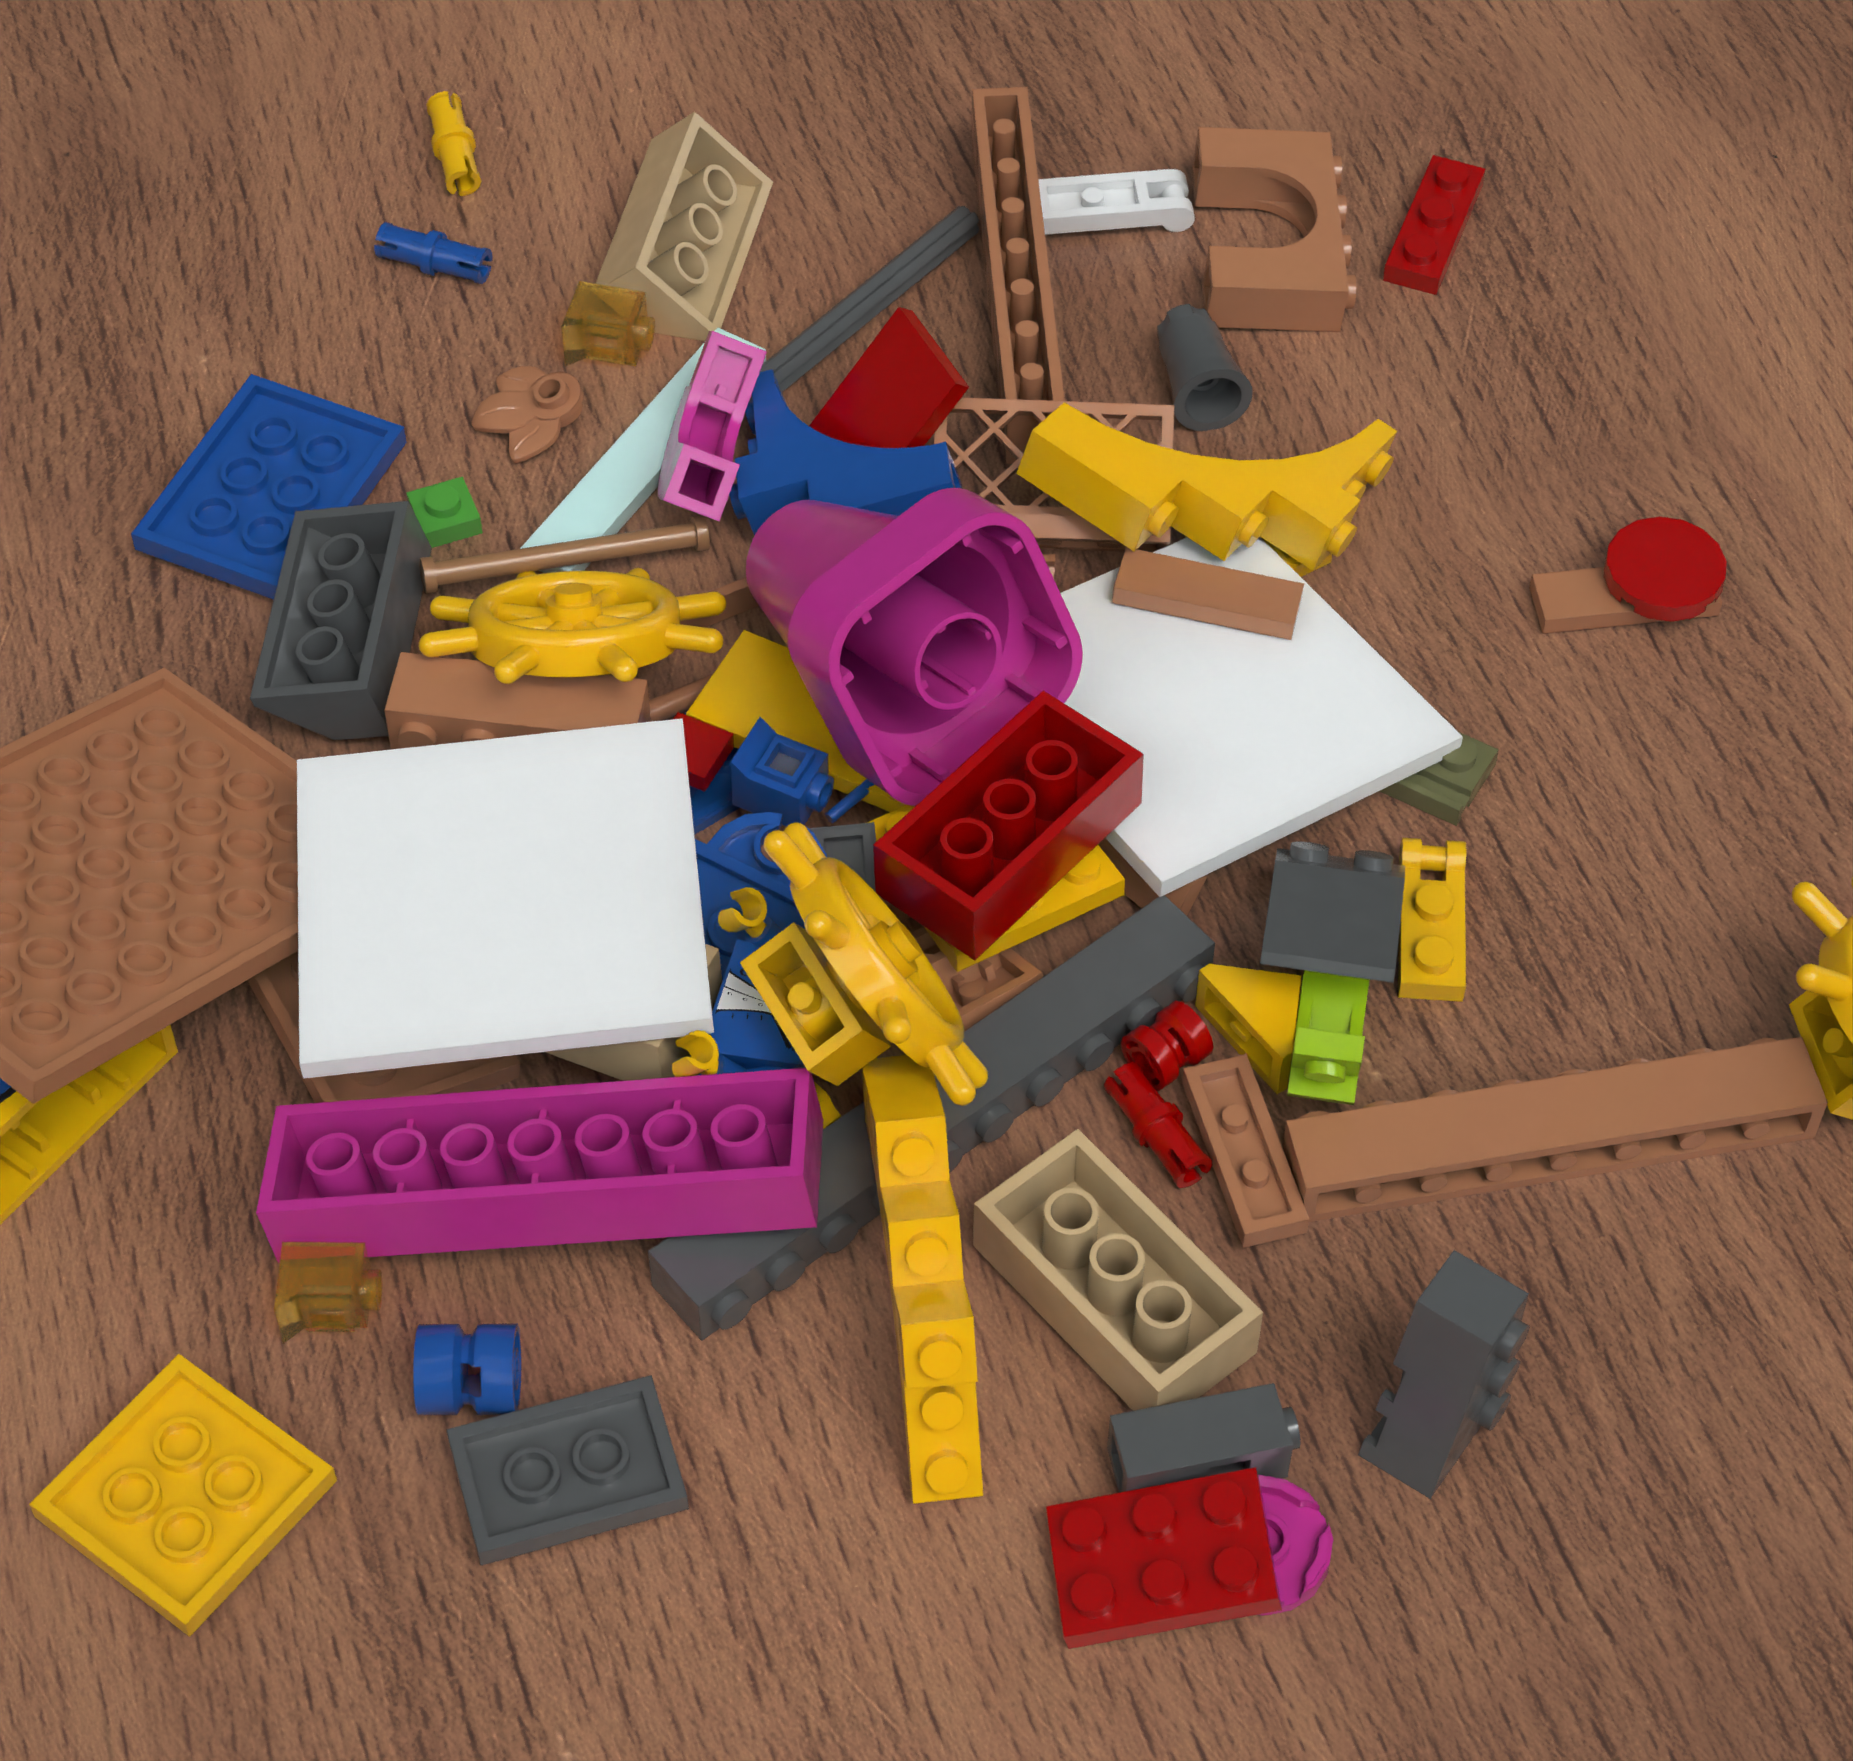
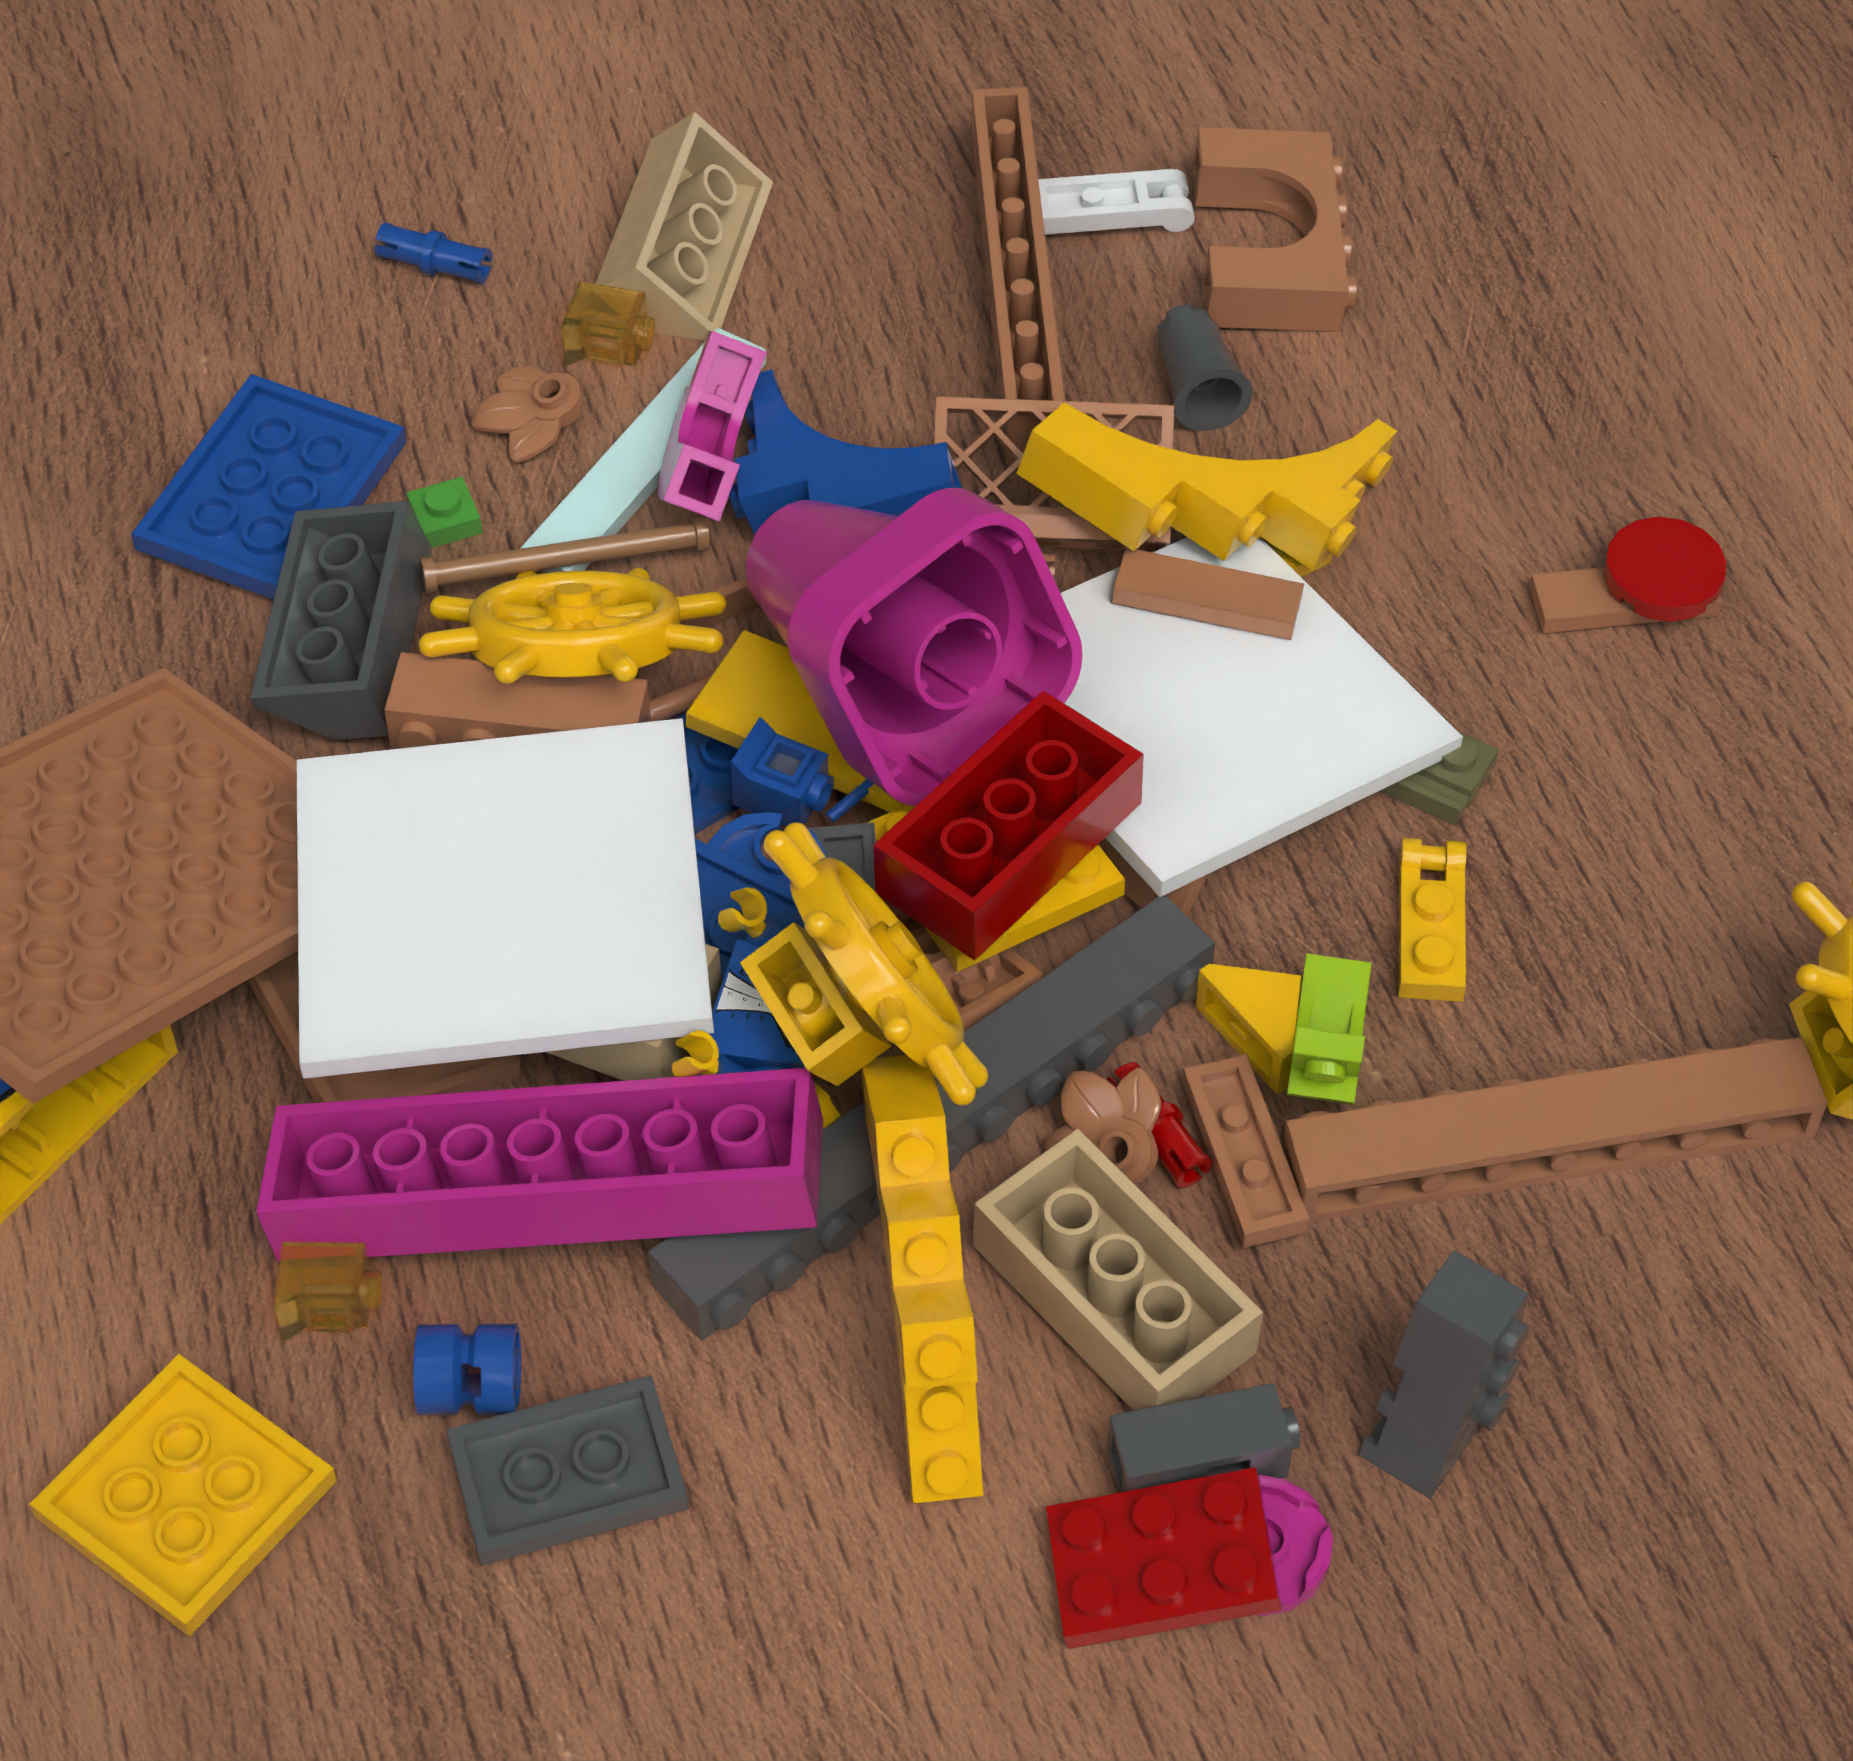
yellow pin [426,91,481,196] -> none
red tile [673,712,734,792] -> none
dark grey axle [750,206,979,400] -> none
red tile [809,307,969,448] -> none
red wheel [1121,1000,1214,1091] -> none
dark grey slope [1260,841,1405,983] -> none
red plate [1383,155,1486,295] -> none
none -> nougat plate [1043,1067,1161,1185]

